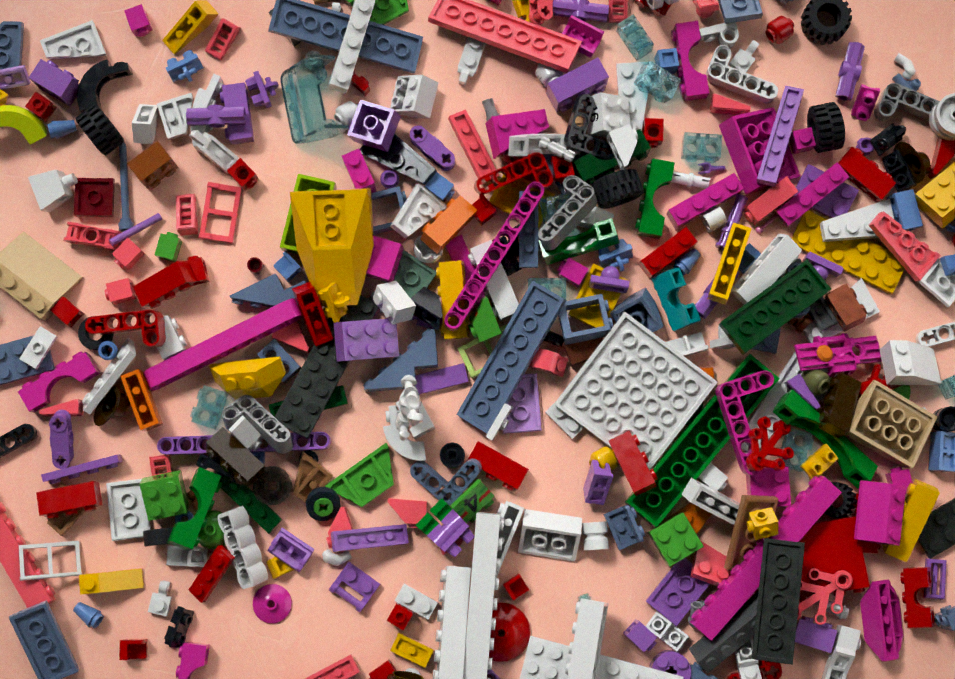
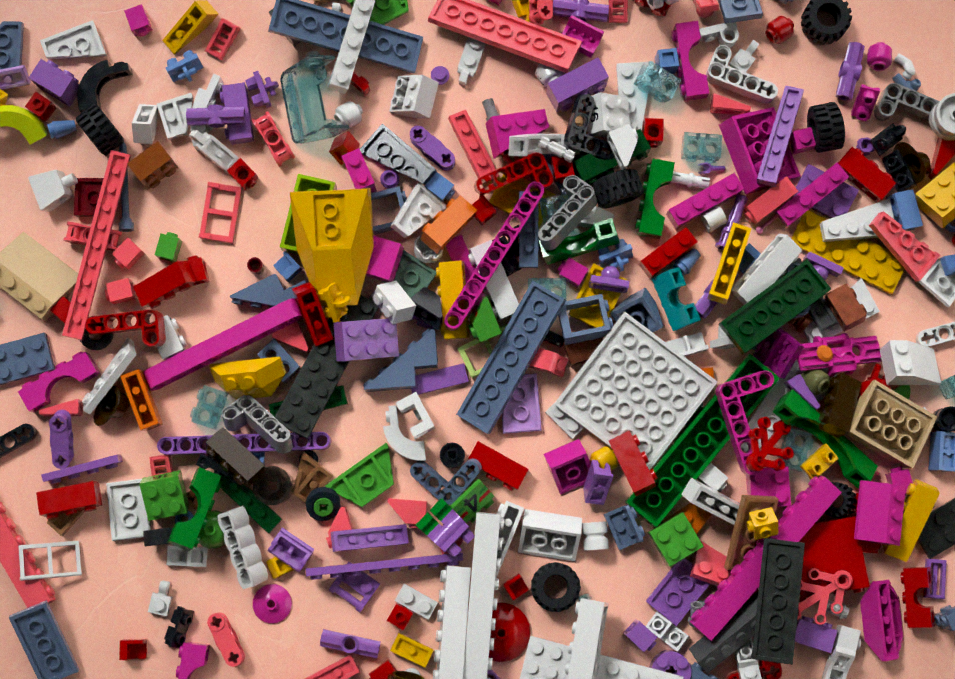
white plate [19,326,58,369] -> none
medium blue cone [73,602,104,628] -> none
yellow slope [79,568,144,595] -> none
medium blue cone [98,341,118,360] -> none
medium lavender bar [109,213,162,246] -> none
coral slope [176,194,198,236] -> none
red plate [188,545,235,603] -> none
white slope [229,415,263,451] -> none
white arm [322,549,352,566] -> none
medium lavender brick [347,100,401,152] -> none
white piece [396,375,423,441] -> none
white plate [486,404,513,441] -> none
clear light blue brick [616,14,654,61] -> none
none -> coral plate [62,150,131,340]
none -> coral piece [207,612,245,667]
none -> coral piece [251,111,295,167]
none -> medium lavender plate [305,552,463,580]
none -> medium lavender piece [320,629,381,658]
none -> red panel [329,131,360,165]
none -> medium lavender plate [431,66,449,85]
none -> black tyre [531,562,581,612]
none -> dark pink slope [543,439,591,495]
none -> magenta slope [753,328,804,379]
none -> dark pink head [867,42,892,72]

